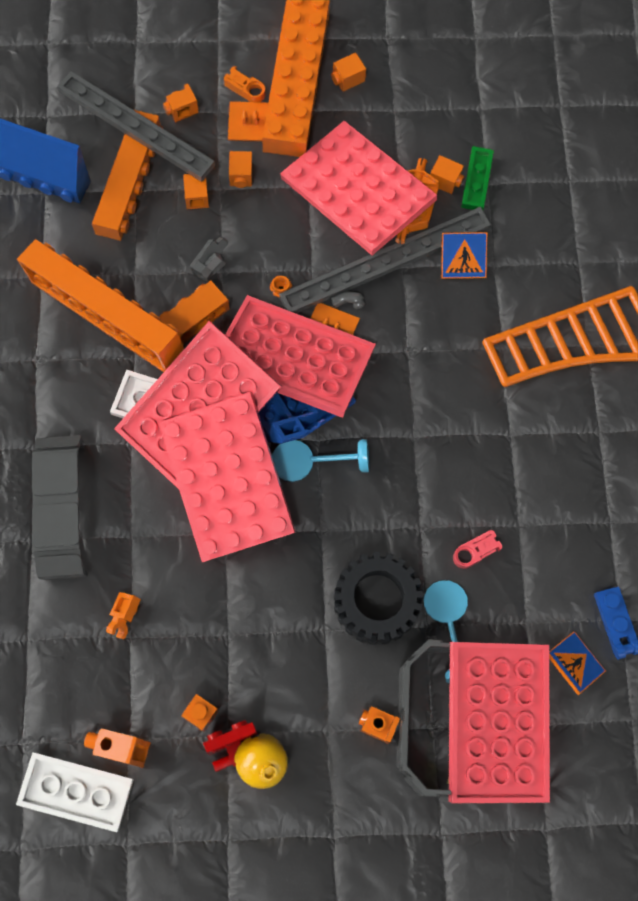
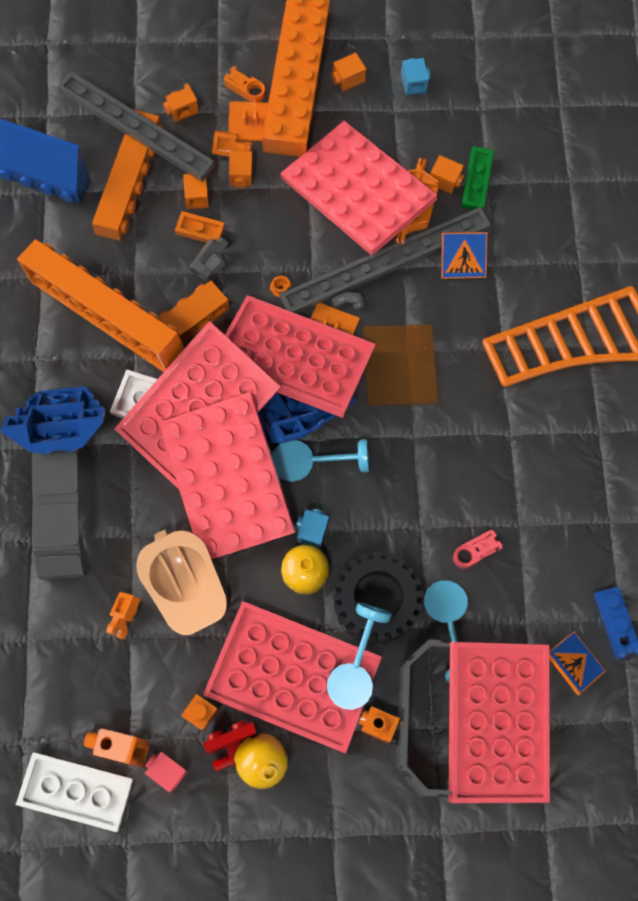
none -> blue wedge [1,386,105,454]
none -> light nougat piece [136,529,227,635]
none -> coral brick [145,752,188,793]
none -> orange plate [175,211,225,243]
none -> coral plate [203,601,382,754]
none -> orange plate [212,130,253,157]
none -> yellow cylinder [281,544,330,595]
none -> dark azure brick [295,509,329,549]
none -> piece [327,603,392,710]
none -> clear orange piece [363,325,438,406]
none -> dark azure brick [400,58,430,95]

